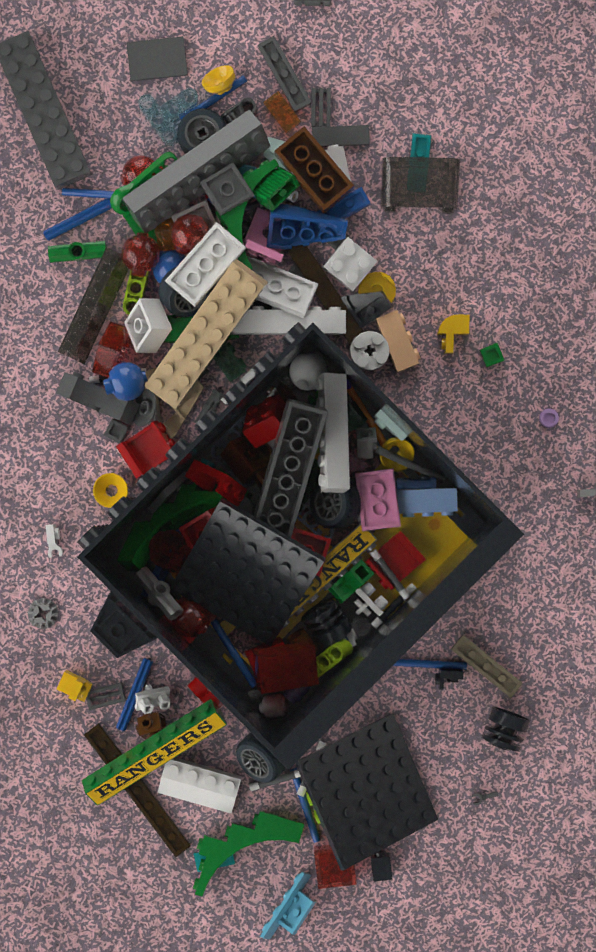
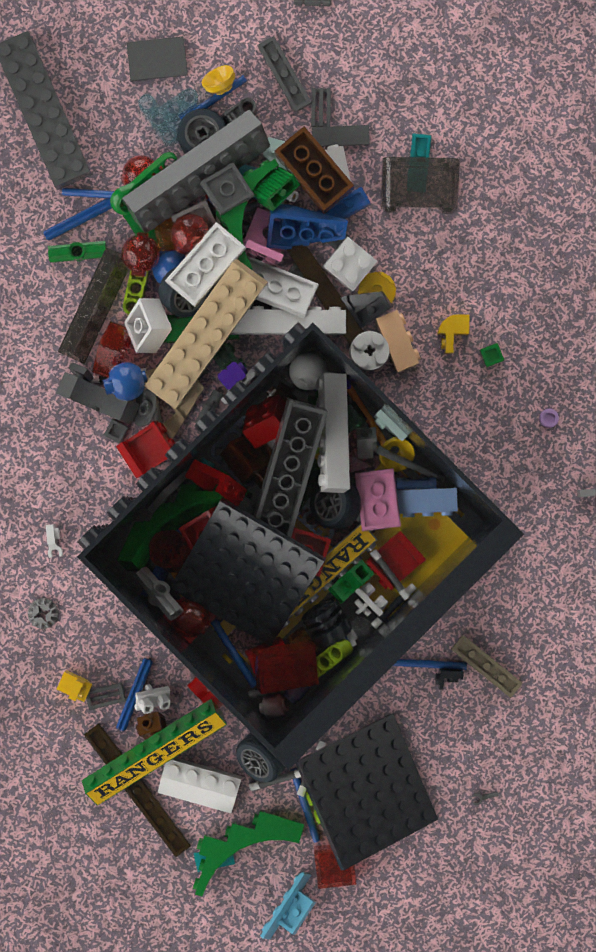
black wing [90,591,157,658] -> none
yellow piece [93,473,128,508] -> none
clear orange plate [263,91,301,134] -> none
black brick [370,851,393,882] -> none
black wheel [481,706,531,752] -> none
none -> dark grey tile [68,363,94,383]
none -> dark purple brick [218,362,248,391]

